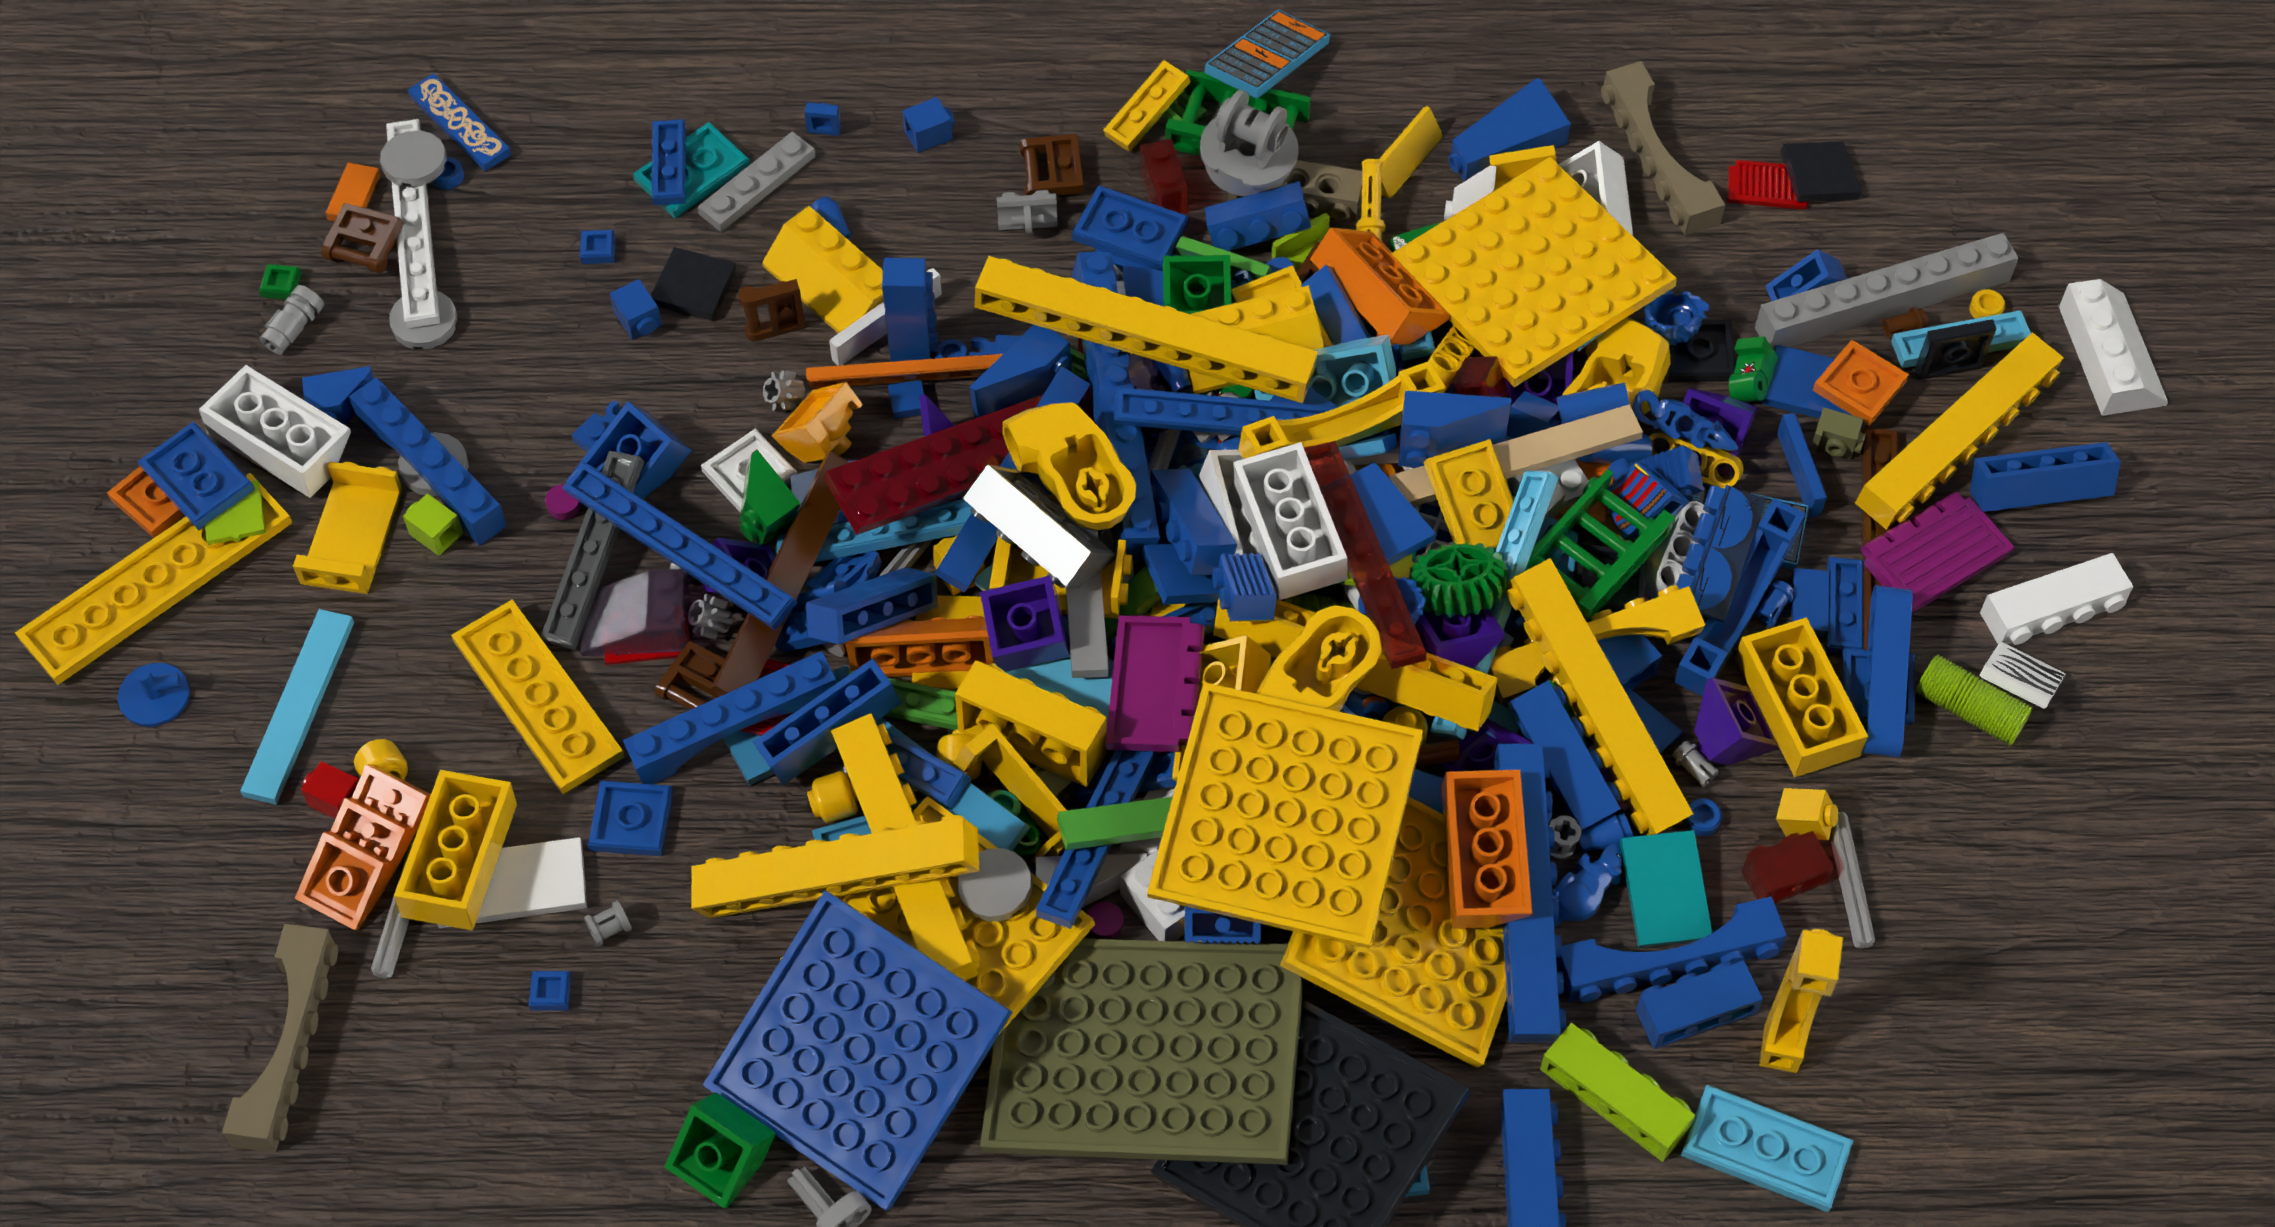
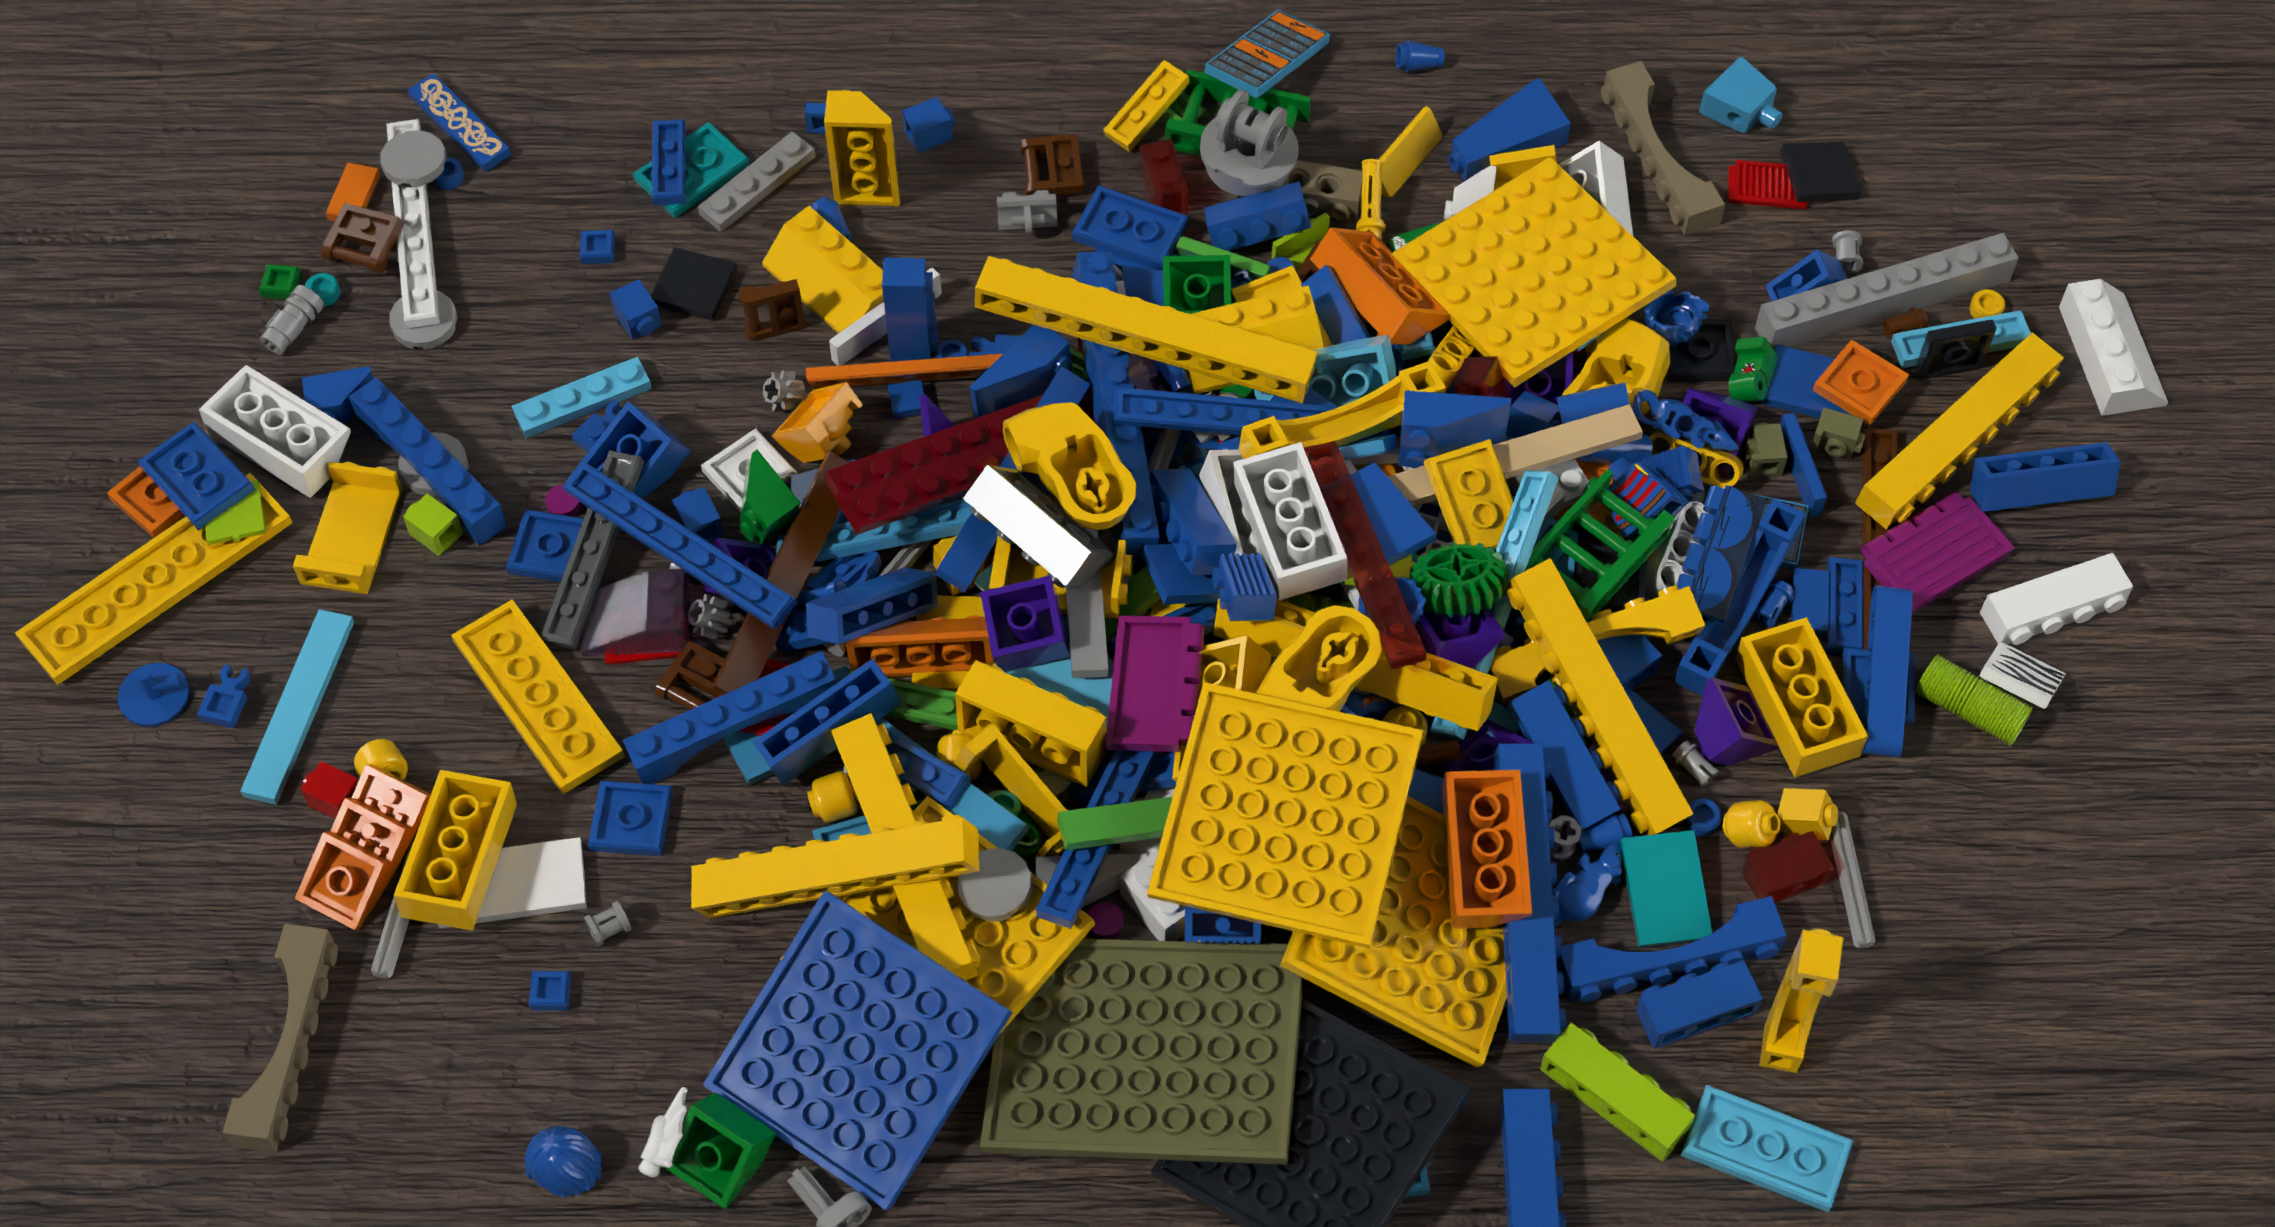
none -> blue plate [197,664,250,729]
none -> teal tile [305,273,340,306]
none -> blue tile [506,509,584,582]
none -> medium azure plate [512,356,652,439]
none -> blue hair [525,1125,602,1198]
none -> white arm [639,1087,688,1178]
none -> blue brick [672,487,724,542]
none -> yellow slope [824,90,900,206]
none -> blue cone [1395,40,1444,72]
none -> dark azure torso [1699,56,1783,133]
none -> yellow head [1723,800,1780,849]
none -> olive brick [1744,423,1787,479]
none -> light grey bush [1832,230,1863,274]

